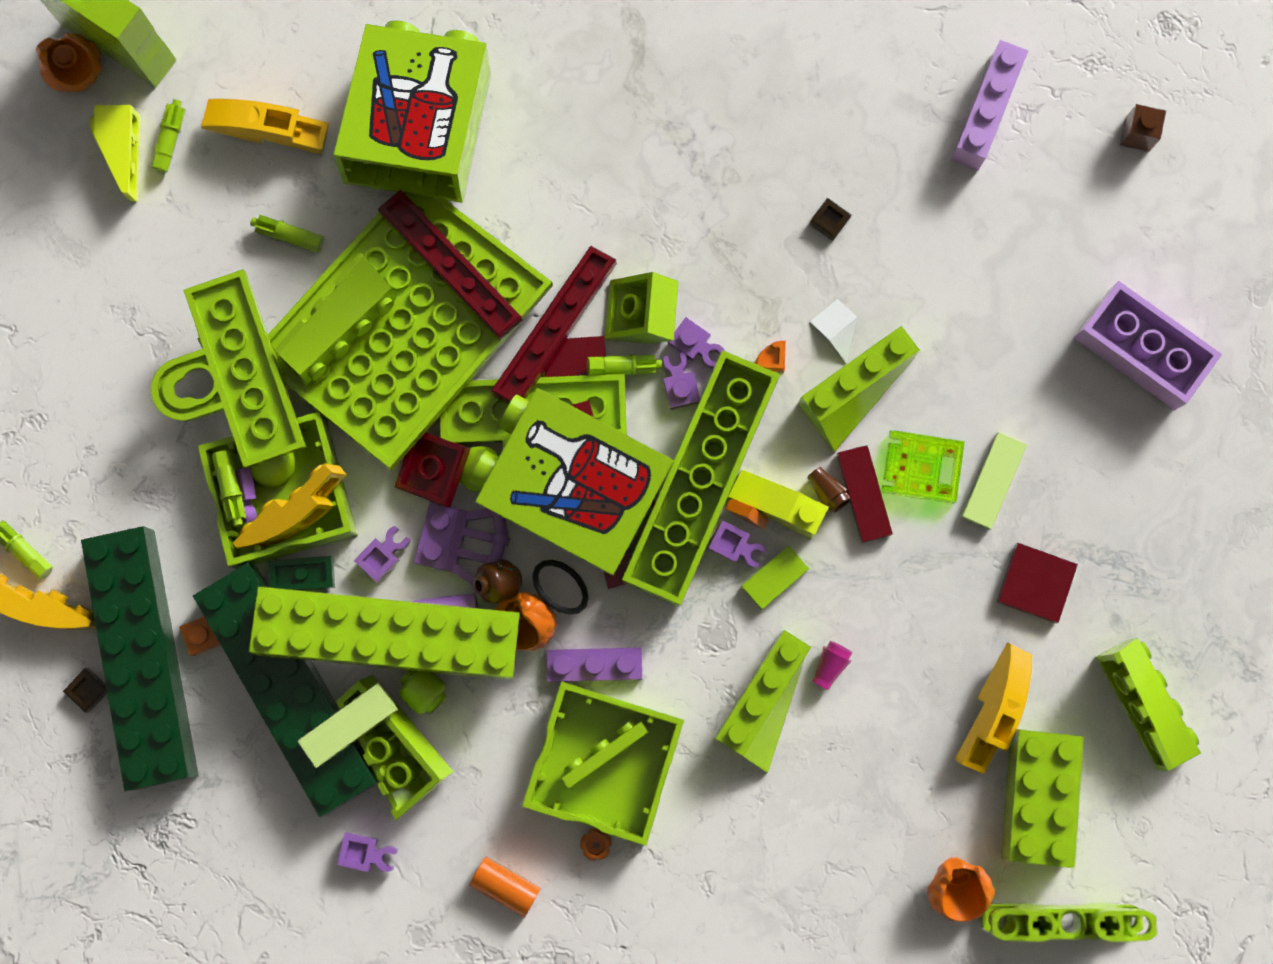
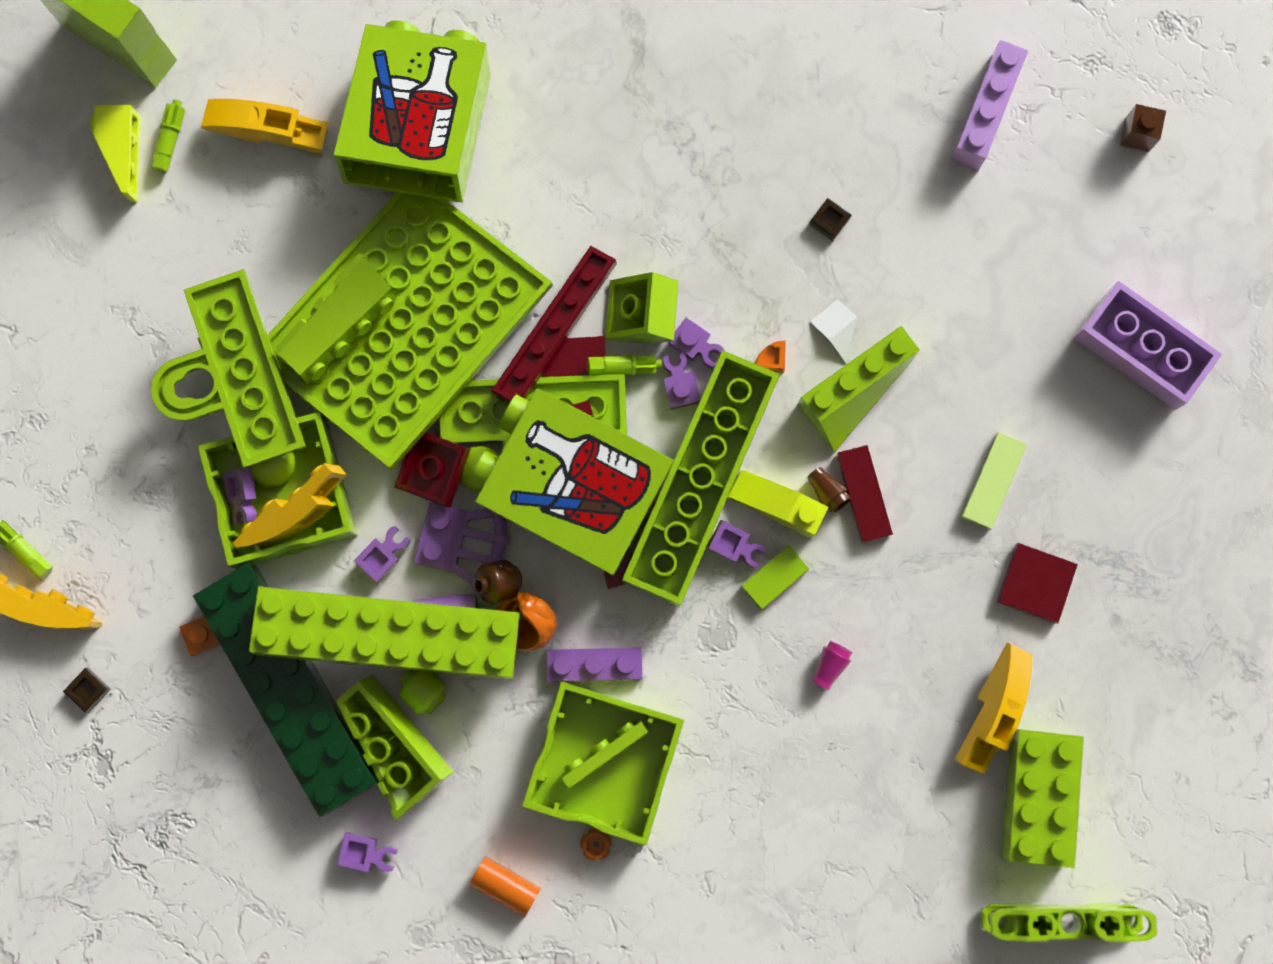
orange hair [35,33,102,93] -> none
dark green brick [81,526,199,792] -> none
lime piece [212,450,246,527] -> none
lime piece [250,214,324,253] -> none
dark green plate [269,556,335,591] -> none
yellowish green tile [298,683,398,768] -> none
dark red tile [378,190,523,341] -> none
black piece [532,560,589,615] -> none
lime wedge [714,630,811,773] -> none
orange tile [725,499,769,530] -> none
clear neon green container [881,430,965,504] -> none
orange hair [927,857,995,922] -> none
lime wedge [1095,638,1202,771] -> none

